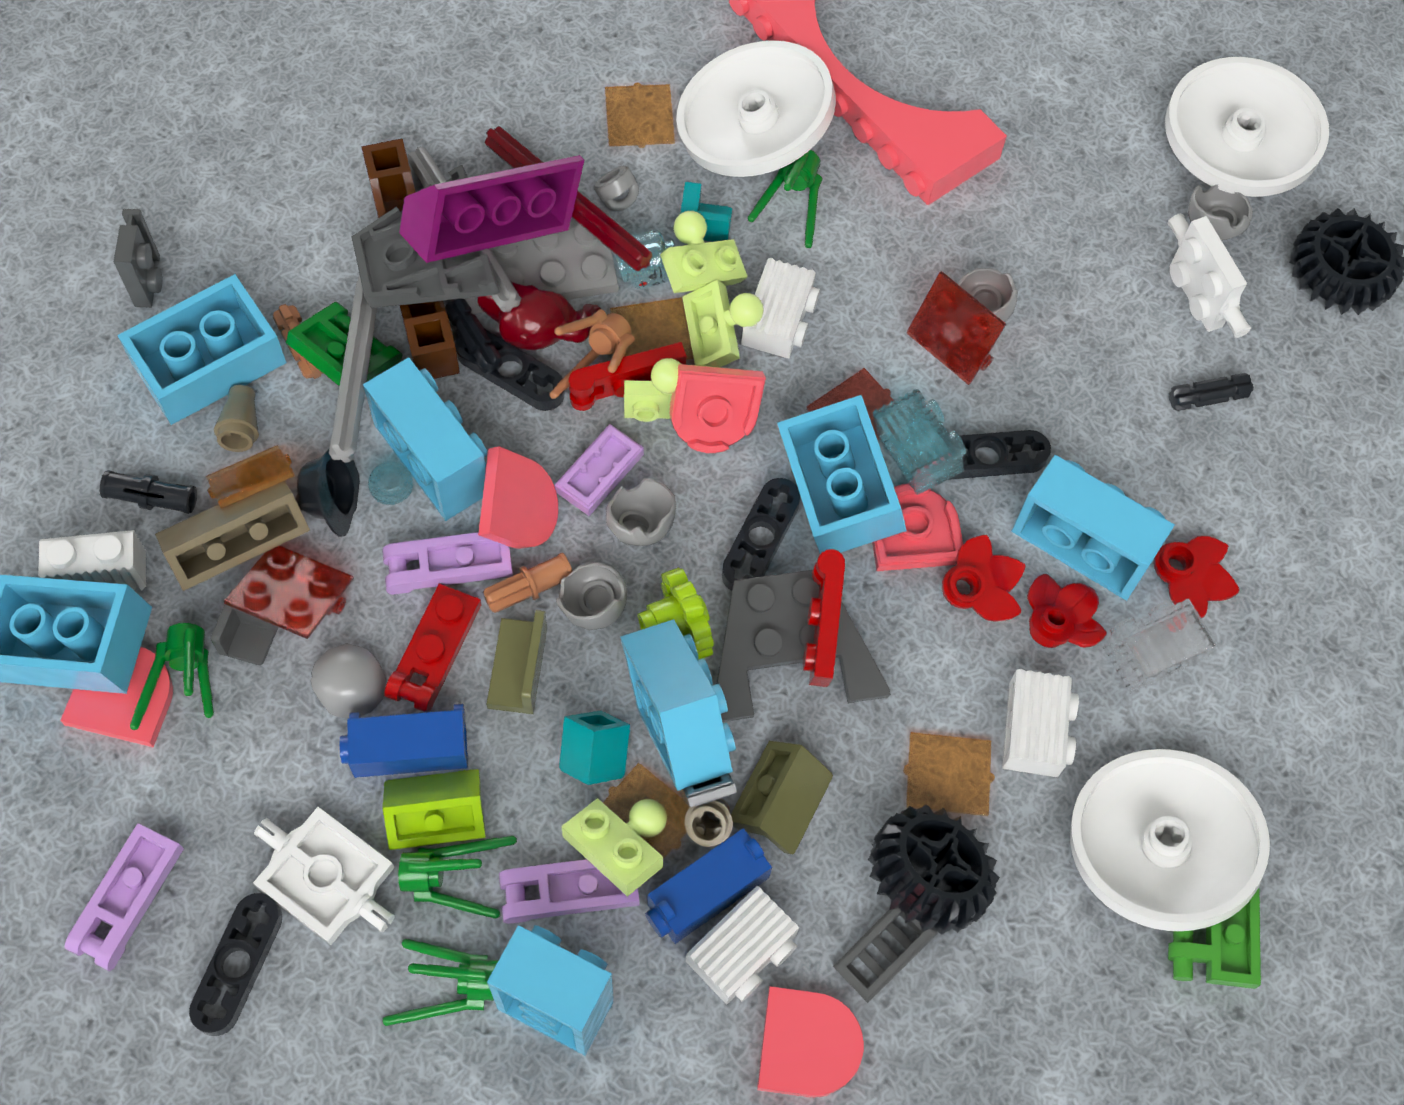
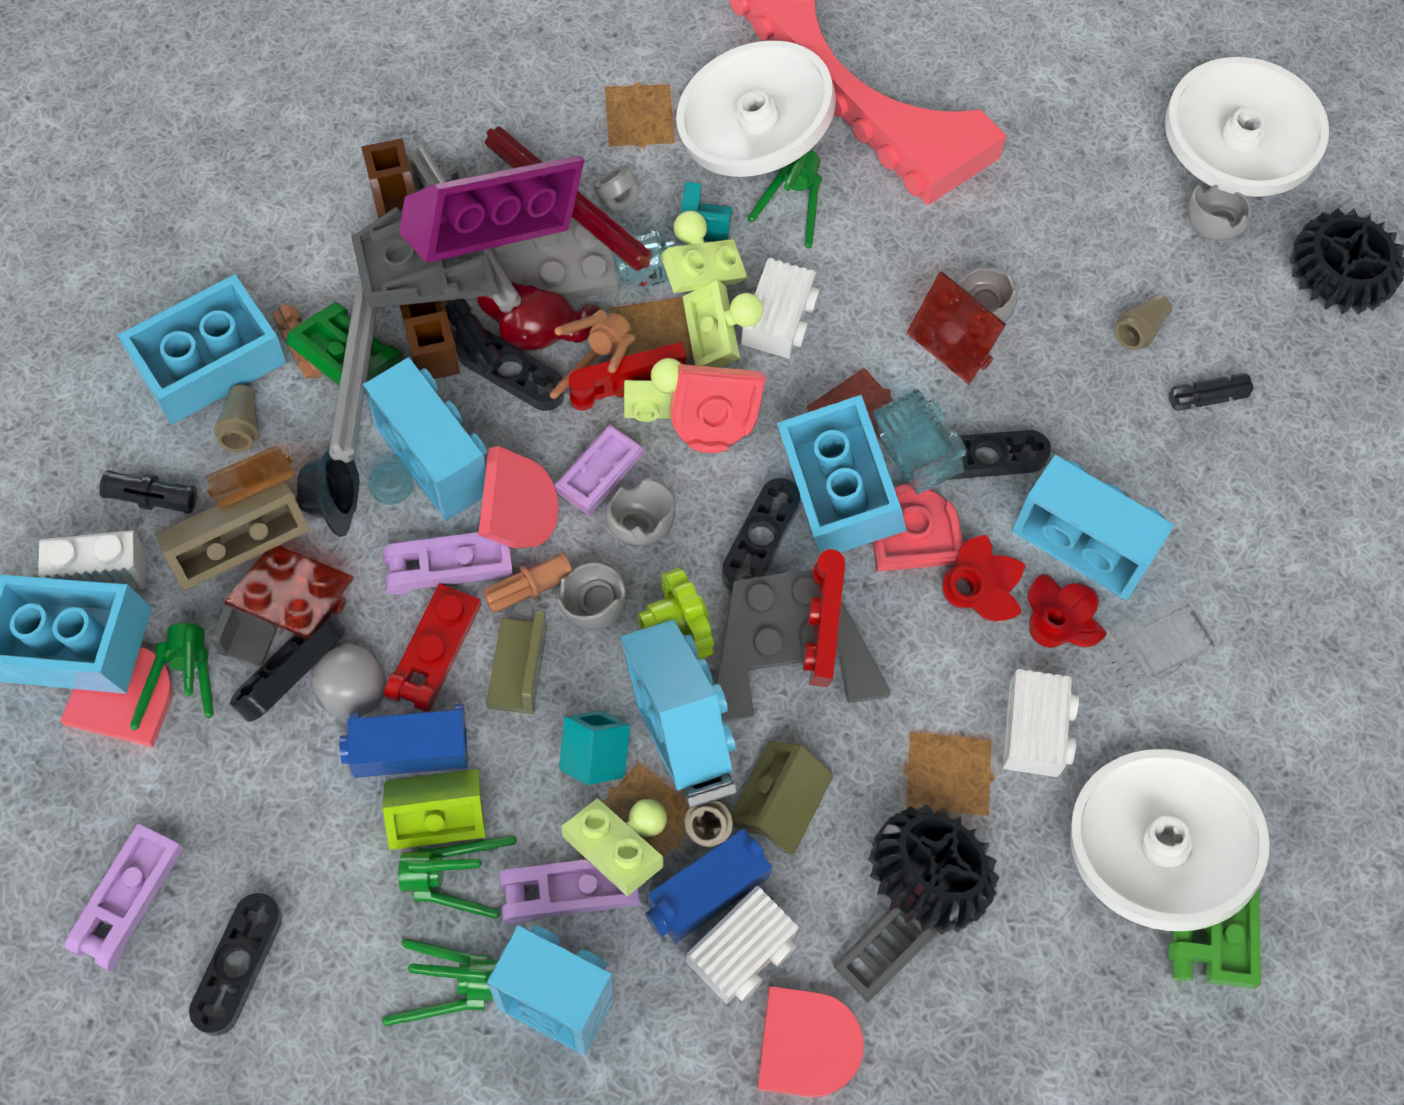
dark grey plate [113,209,162,308] -> none
white plate [253,807,395,945] -> none
red plate [1153,536,1240,618] -> none
white plate [1167,213,1251,338] -> none
none -> black beam [230,610,346,722]
none -> dark tan cone [1115,295,1172,350]

